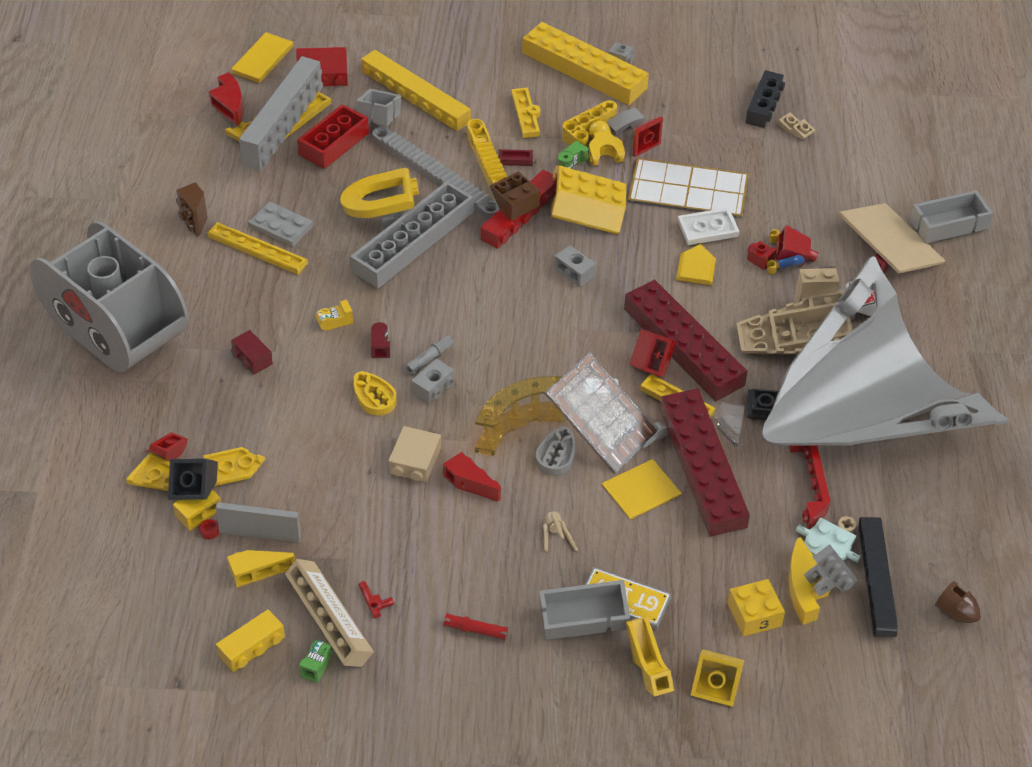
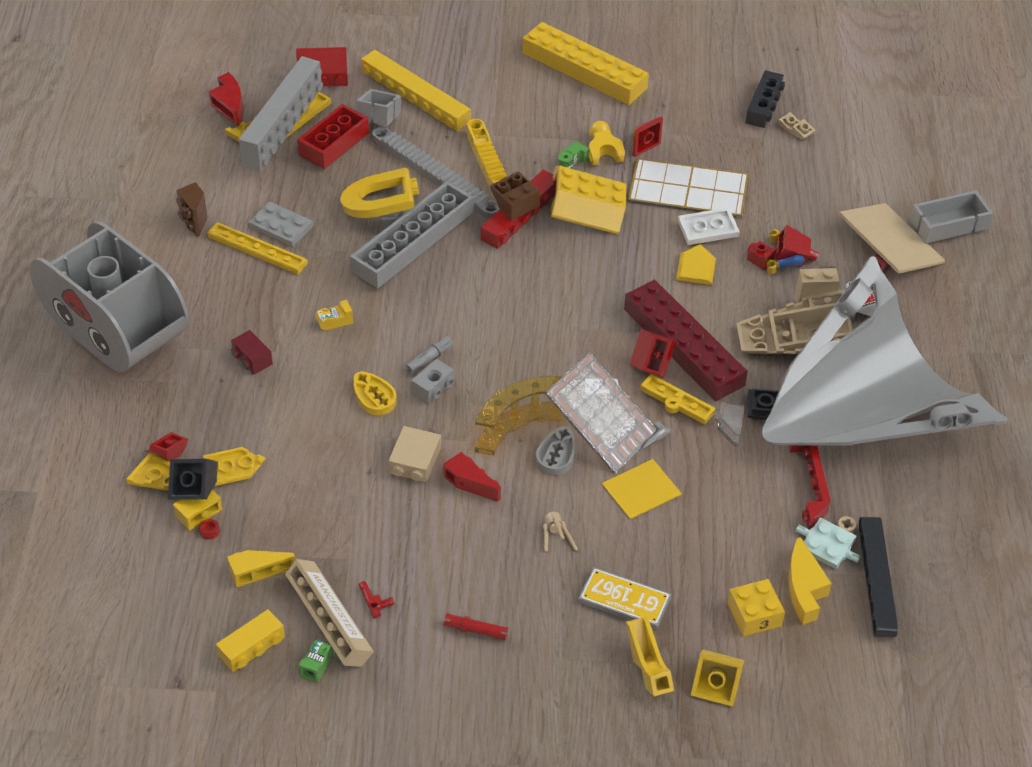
light grey tile [216,502,301,543] -> none
yellow tile [231,32,294,83] -> none
dark red leg [371,322,390,358] -> none
dark red tile [499,149,533,166] -> none
yellow hinge [511,87,540,138] -> none
light grey piece [540,580,630,640] -> none
light grey brick [554,245,596,287] -> none
yellow beam [562,100,617,148] -> none
light grey slope [606,108,646,135] -> none
light grey brick [608,42,634,64] -> none
dark red brick [660,388,750,537] -> none
light grey plate [804,544,858,596] -> none
reddish brown helmet [935,581,981,623] -> none

